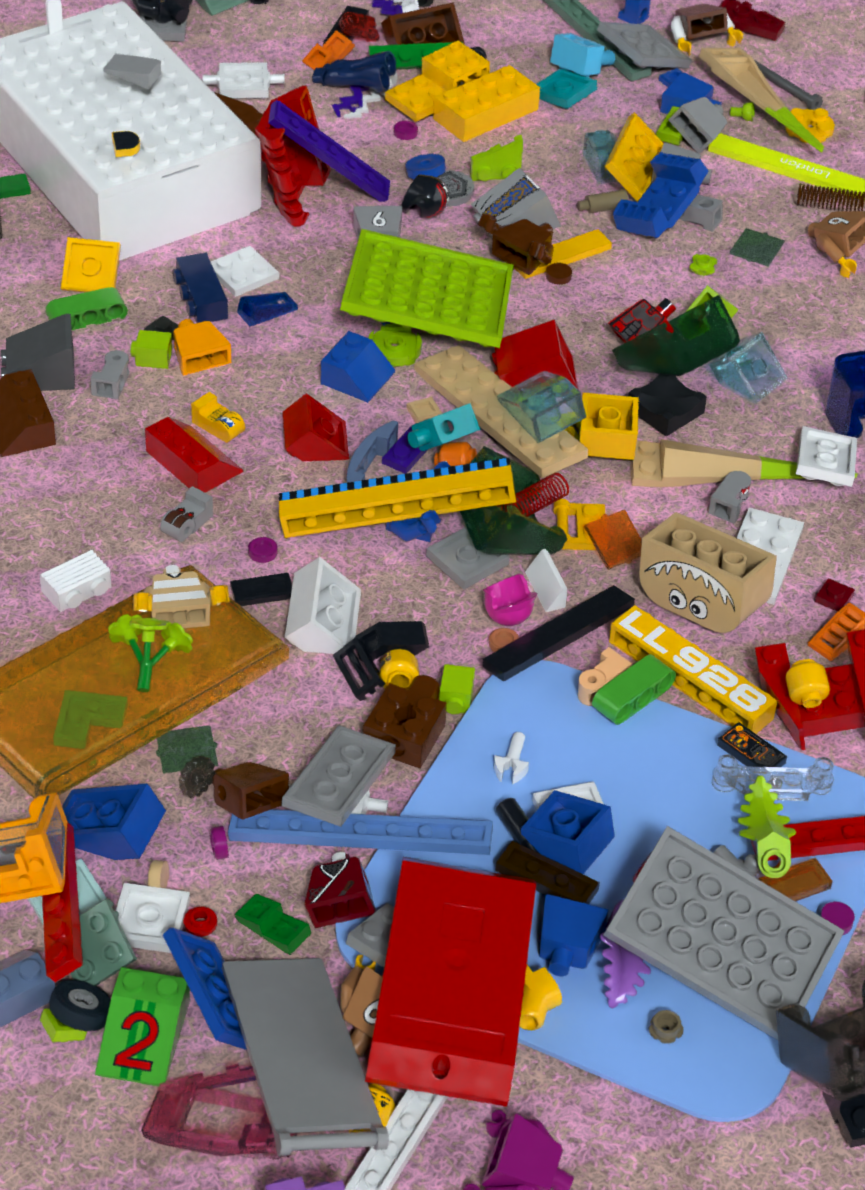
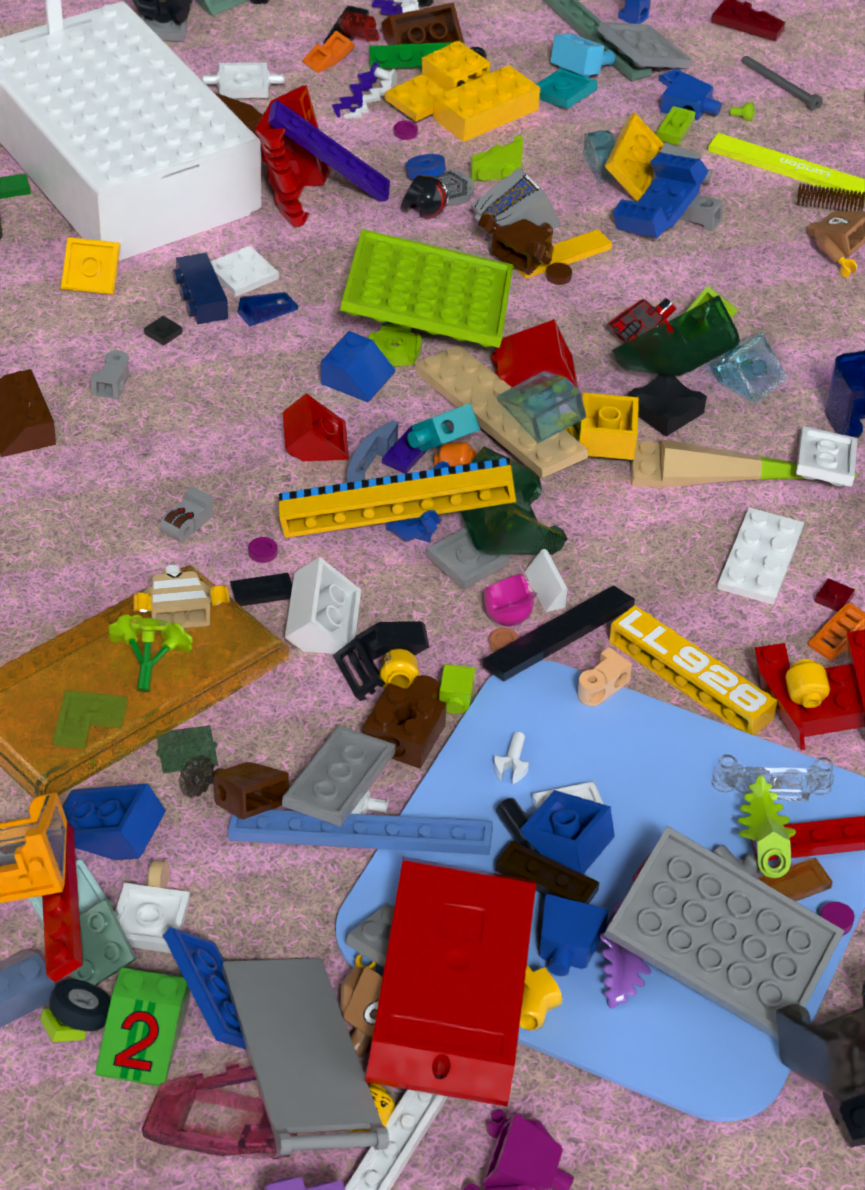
dark grey slope [1,314,75,391] -> none
white brick [40,550,111,612] -> none
bright green beam [45,287,128,330] -> none
light grey slope [103,54,161,89] -> none
black tile [112,131,140,157] -> none
lime brick [131,330,172,369] -> none
red slope [145,416,243,493] -> none
light orange torso [173,319,231,376] -> none
red plate [183,907,217,937] -> none
yellow leg [191,392,245,443] -> none
magenta tile [209,825,229,860] -> none
green slope [234,893,312,955] -> none
dark red torso [305,852,376,929] -> none
dark blue piece [312,51,396,93] -> none
light grey torso [353,206,402,240] -> none
tan tile [406,397,443,423] -> none
red piece [497,472,569,526] -> none
yellow plate [553,499,607,551] -> none
dark tan cylinder [577,189,628,214] -> none
clear orange piece [584,509,642,570] -> none
bright green beam [592,654,676,725] -> none
tan brick [639,512,777,633] -> none
dark tan plate [649,1010,683,1044] -> none
light grey torso [669,97,727,154] -> none
reddish brown torso [671,4,743,56] -> none
lime plate [690,254,717,276] -> none
tan plate [699,47,824,153] -> none
light grey leg [708,471,751,524] -> none
tile [717,722,787,780] -> none
clear green piece [729,228,785,267] -> none
yellow plate [785,108,835,143] -> none

